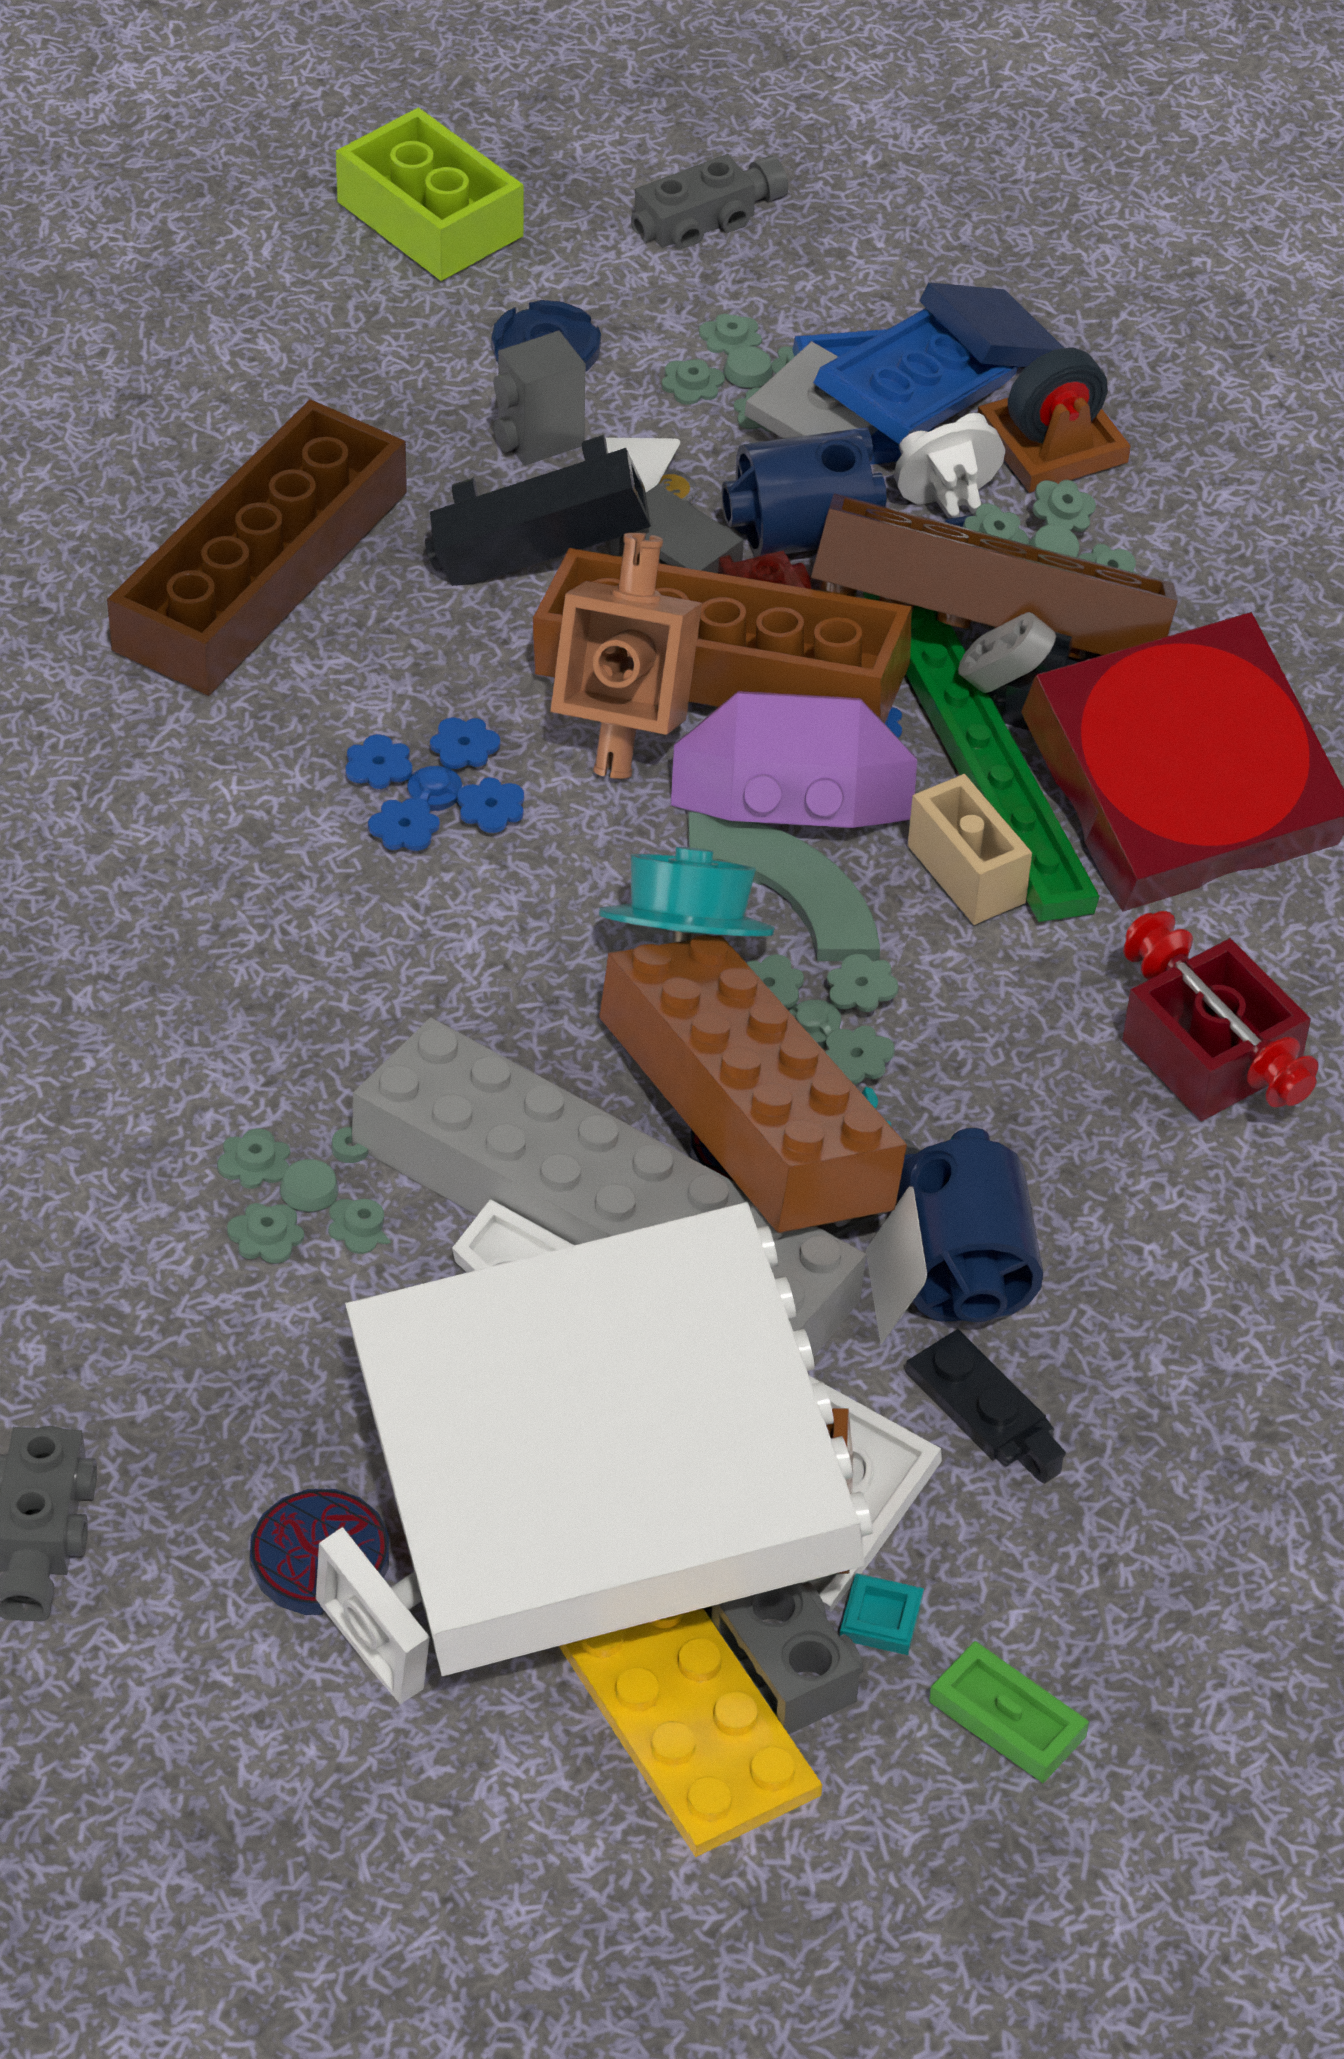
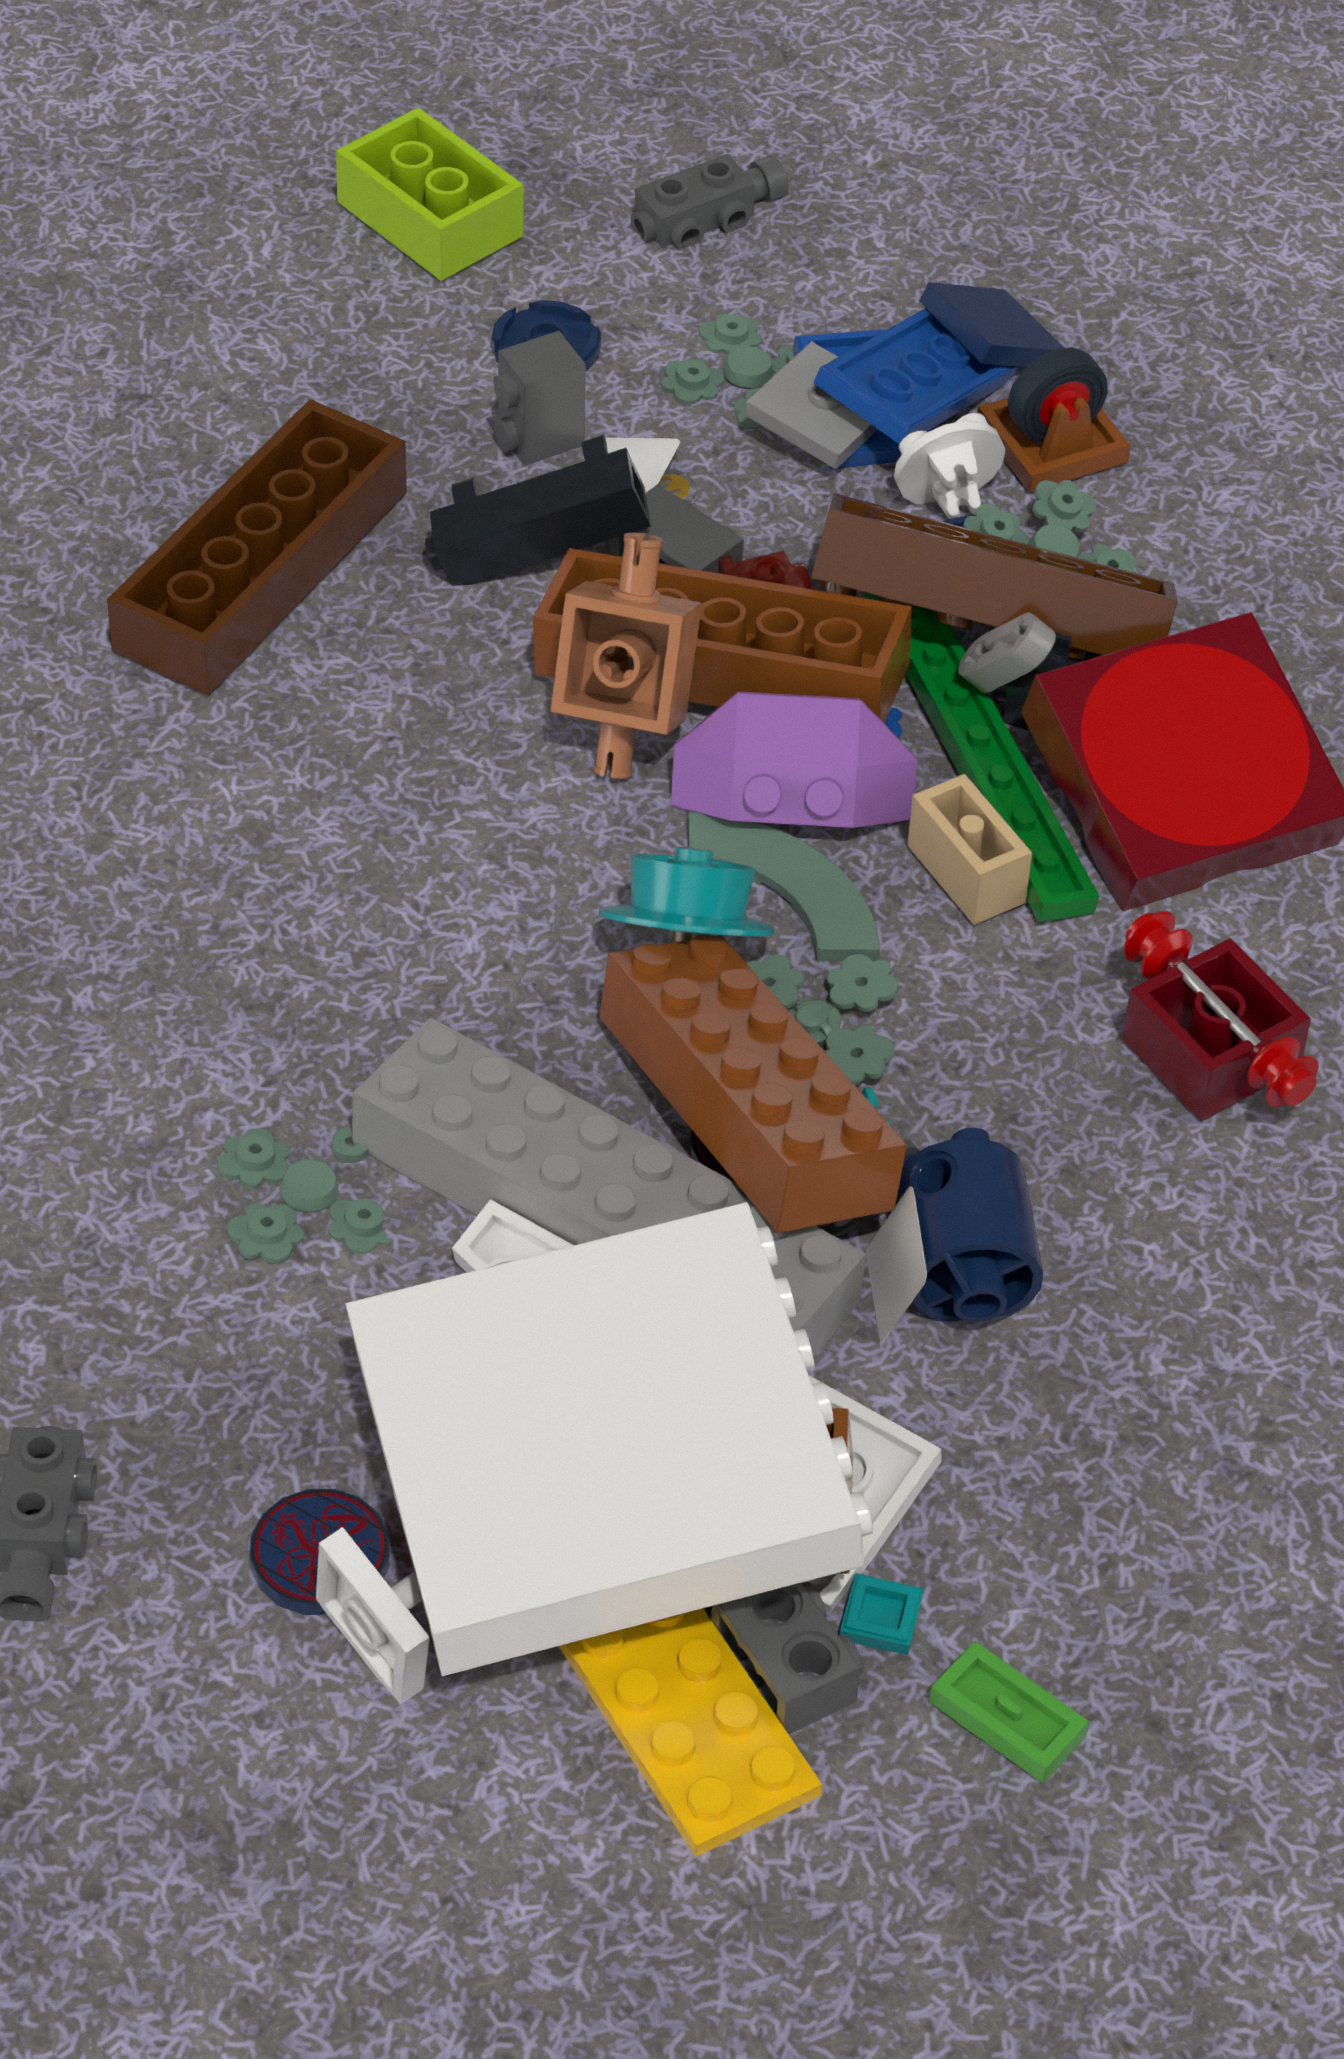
blue plant [345,717,524,851] -> none
dark blue cylinder [721,427,887,558] -> none
black hinge [905,1329,1066,1484] -> none

